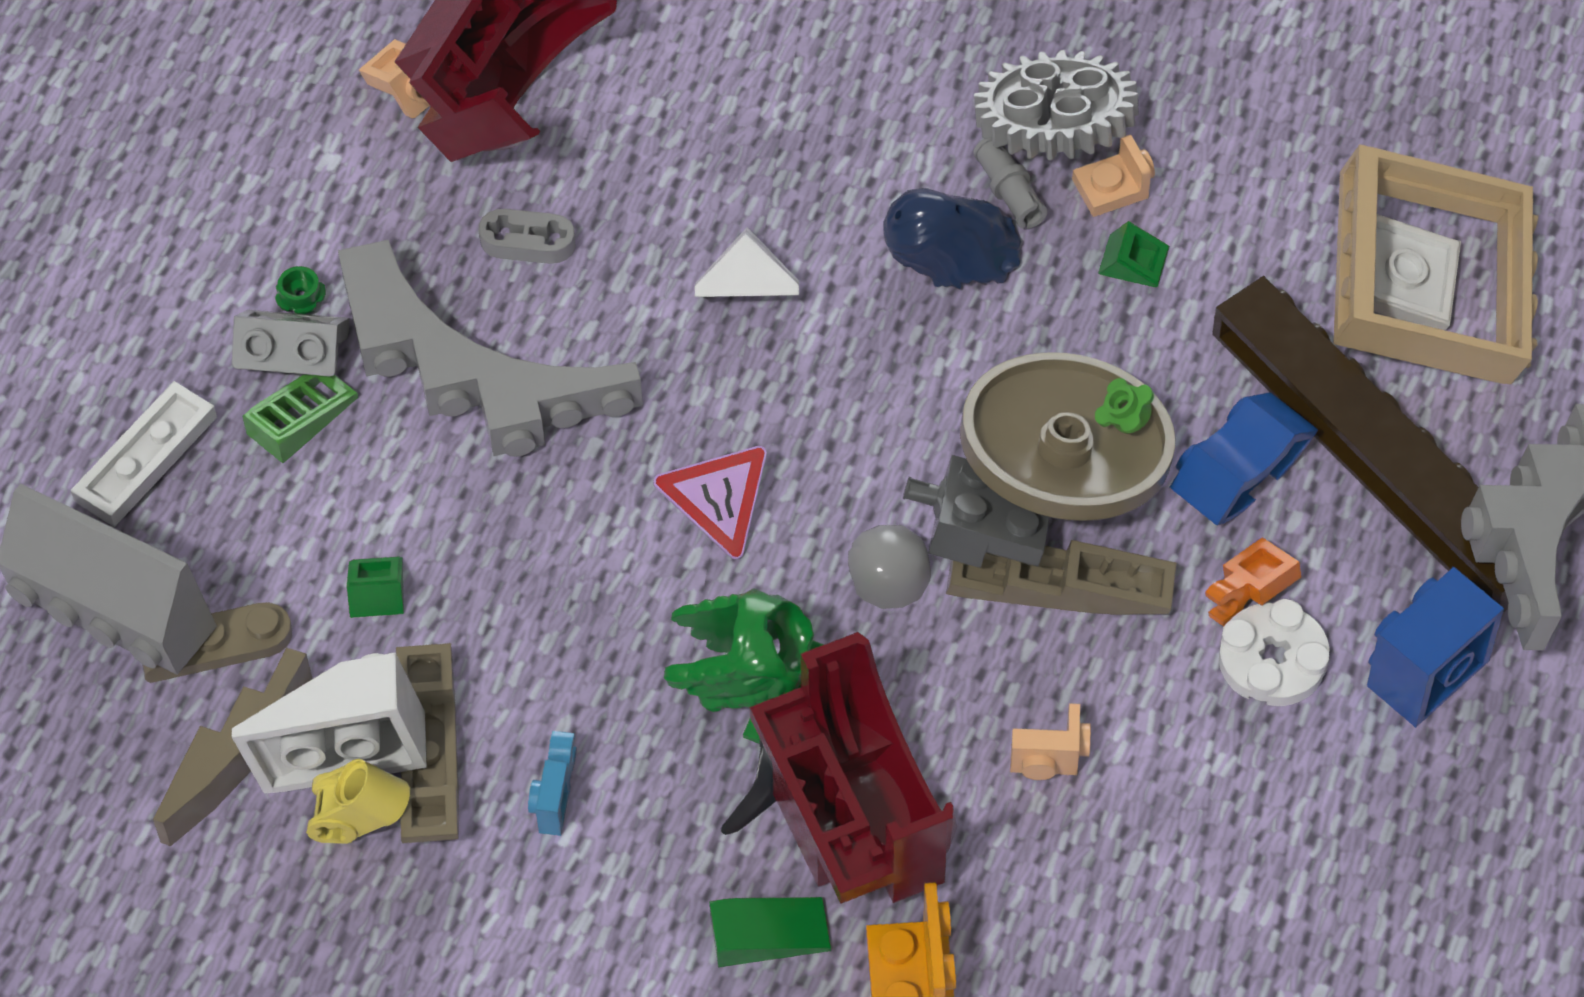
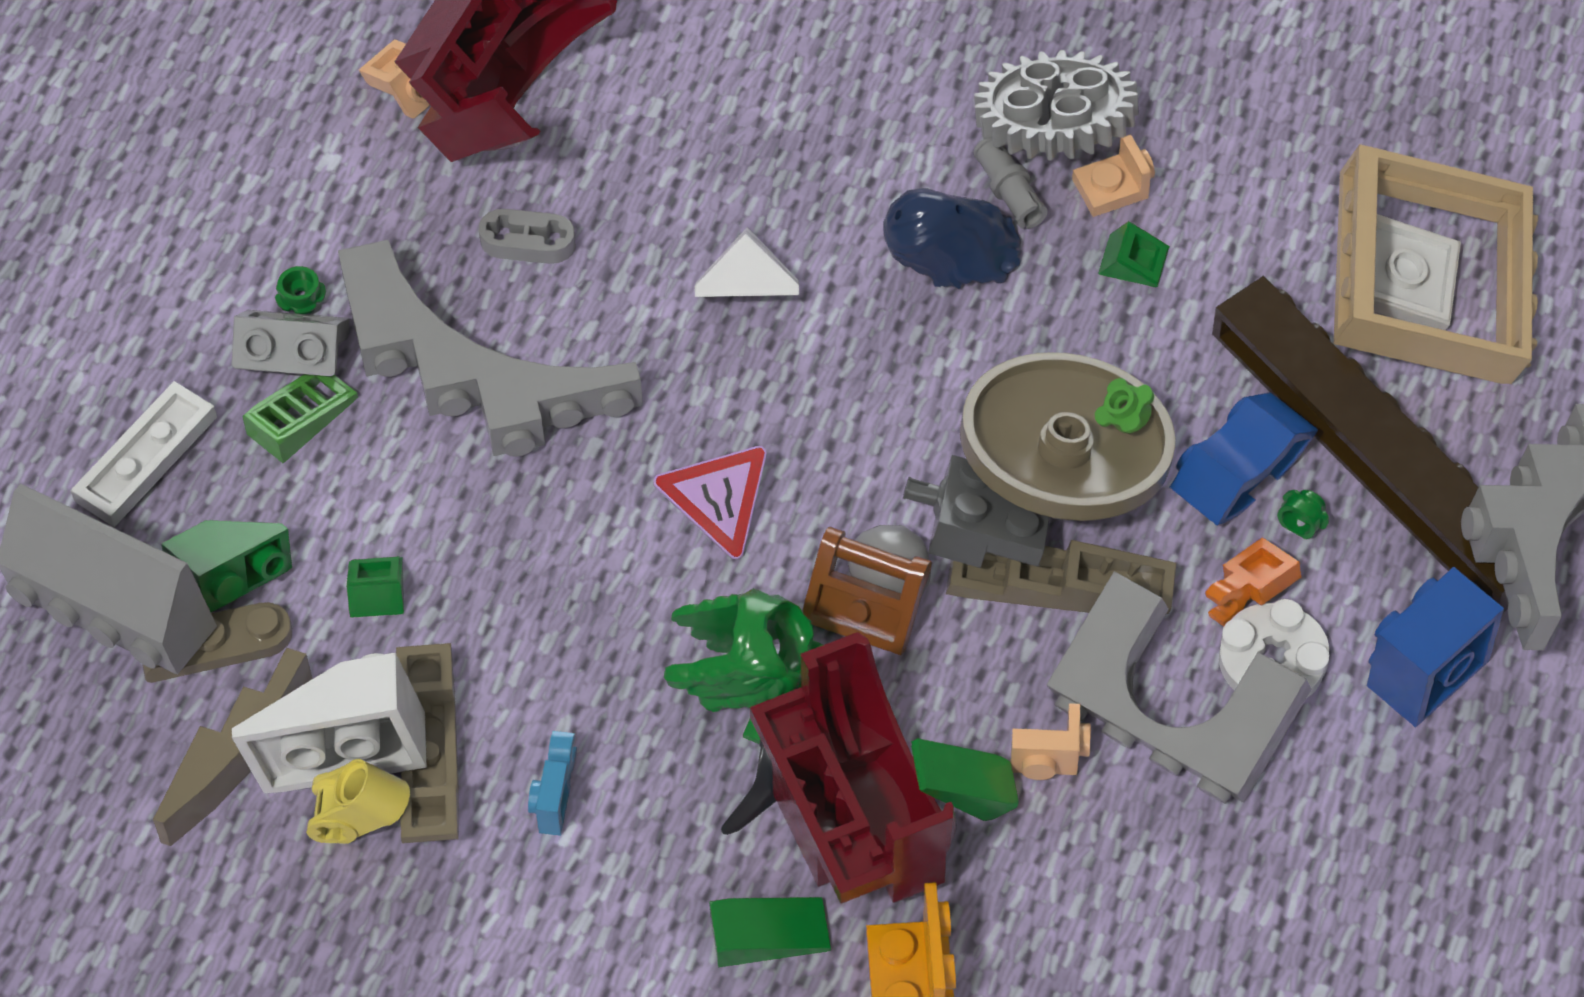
none -> green slope [161,520,292,613]
none -> dark orange plate [802,526,932,656]
none -> green slope [911,738,1019,821]
none -> light grey arch [1046,571,1312,804]
none -> green plate [1277,490,1329,539]

